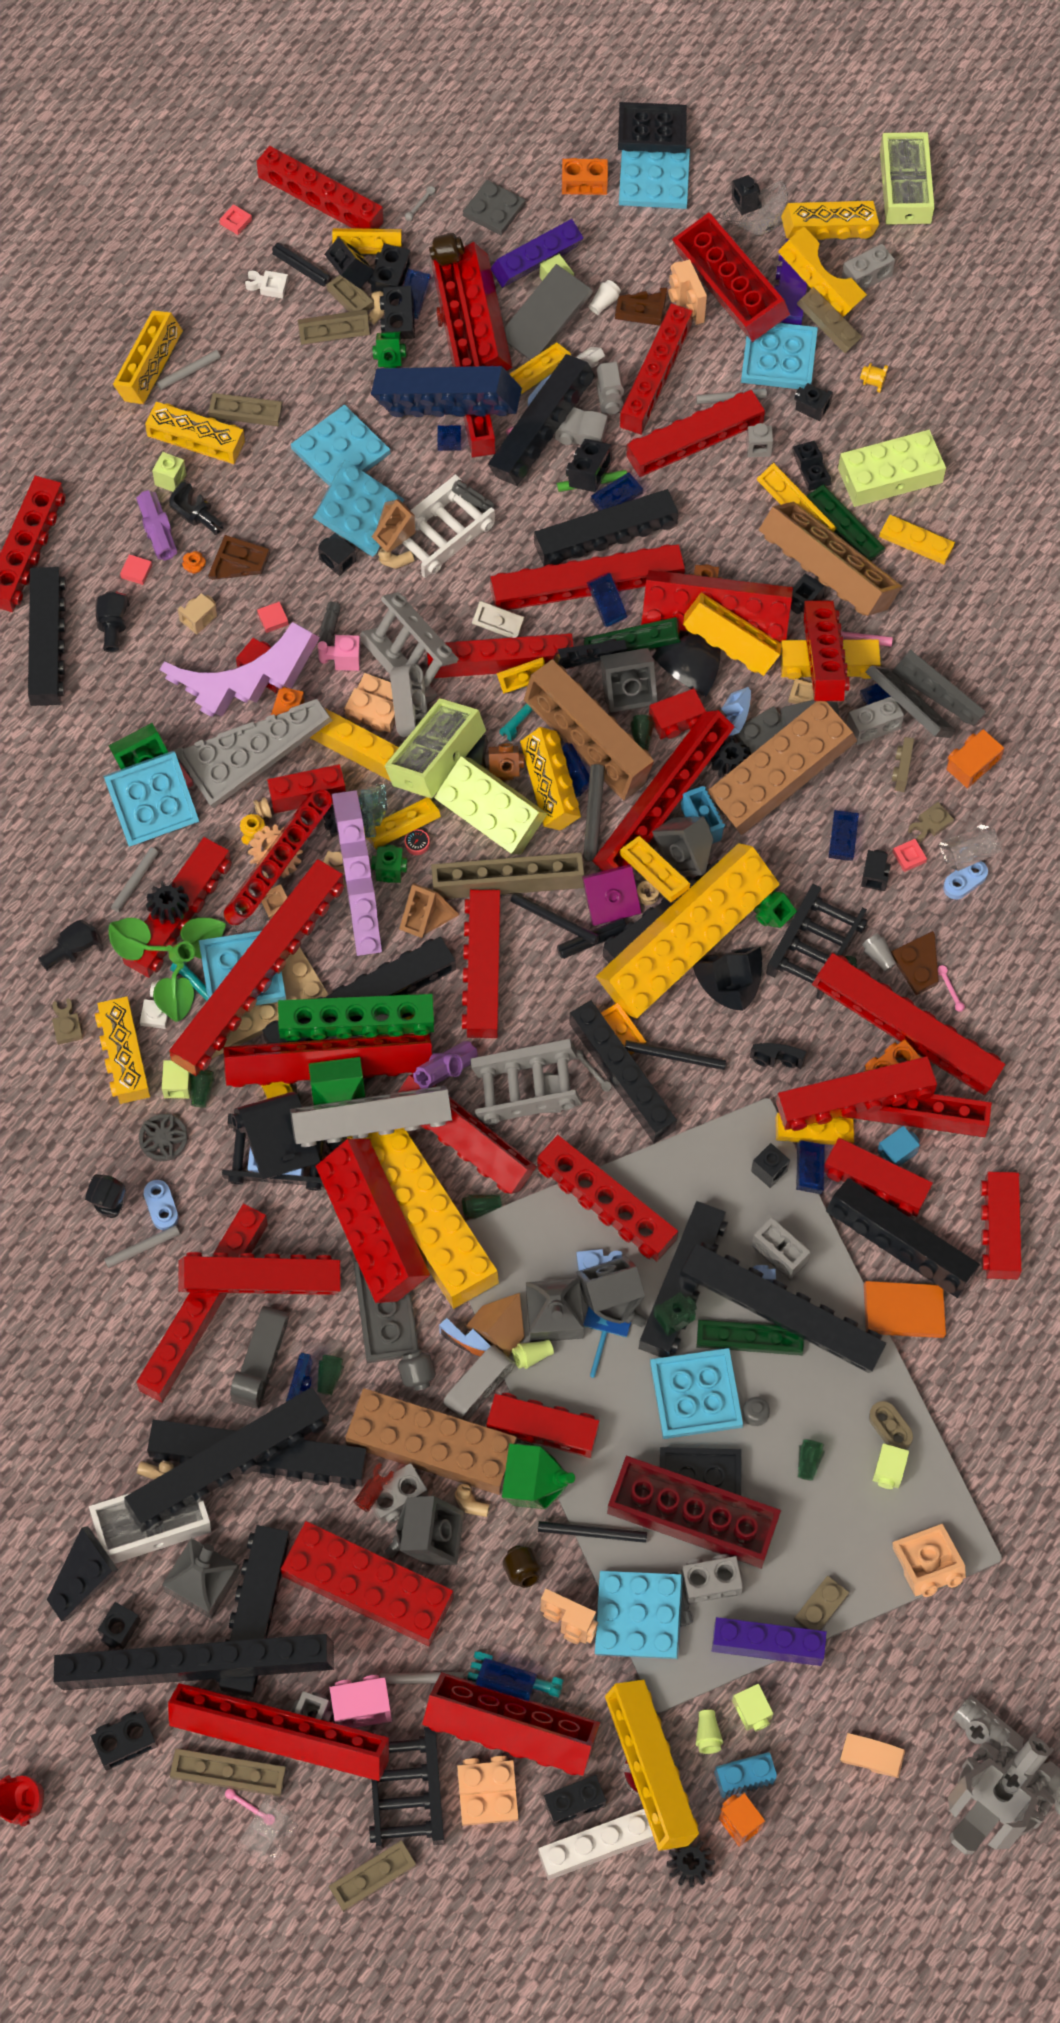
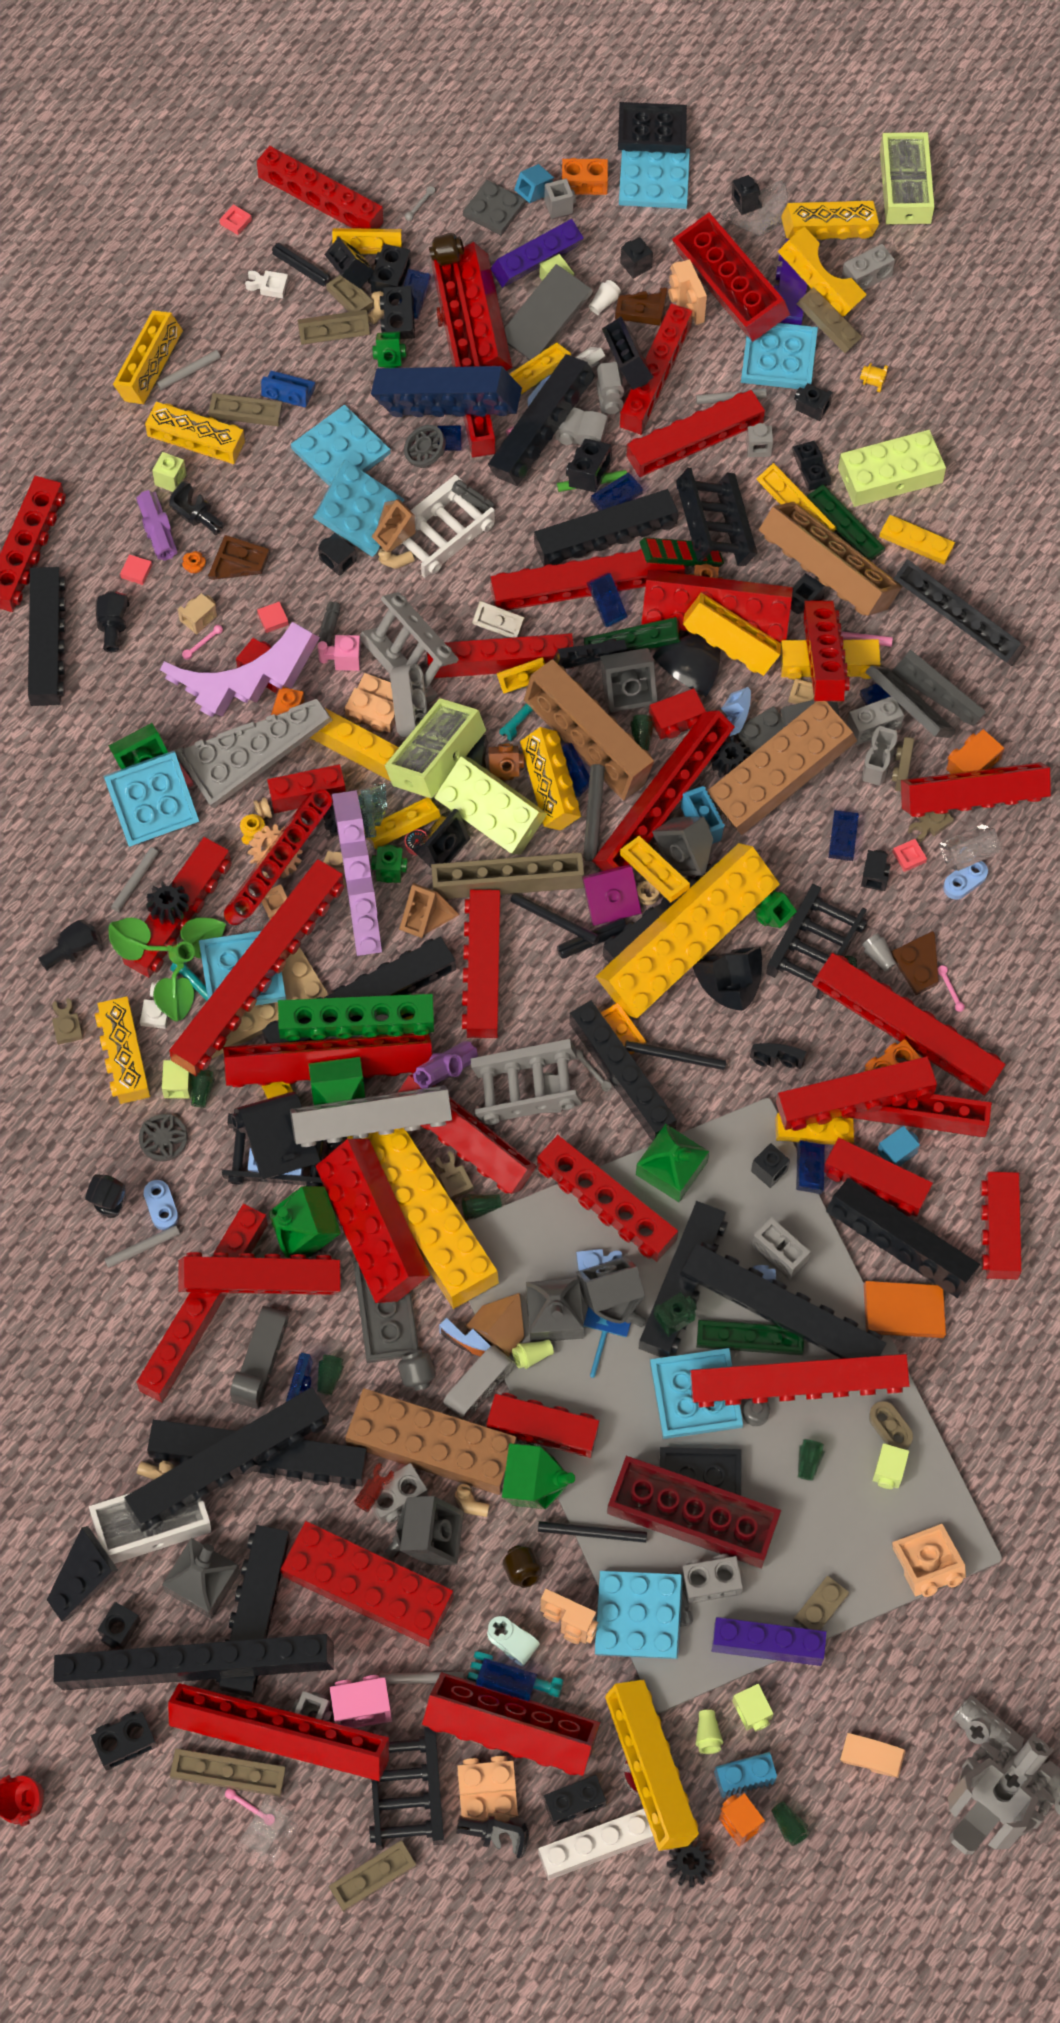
none -> bright pink hinge [182,625,223,660]
none -> blue bracket [261,370,315,408]
none -> green piece [269,1186,341,1258]
none -> dark grey wheel [404,425,446,468]
none -> black slope [412,808,470,868]
none -> dark tan plate [435,1151,474,1200]
none -> black piece [456,1812,530,1858]
none -> light aqua piece [487,1616,540,1667]
none -> dark azure brick [514,164,554,203]
none -> light grey brick [544,178,576,219]
none -> black brick [602,317,653,390]
none -> black brick [620,237,653,279]
none -> green piece [636,1124,709,1202]
none -> dark green tile [639,537,724,567]
none -> black fence [676,467,758,566]
none -> red brick [690,1354,910,1407]
none -> clear green cone [771,1802,810,1846]
none -> light grey brick [862,726,897,786]
none -> black brick [893,559,1026,666]
none -> red brick [901,762,1051,817]

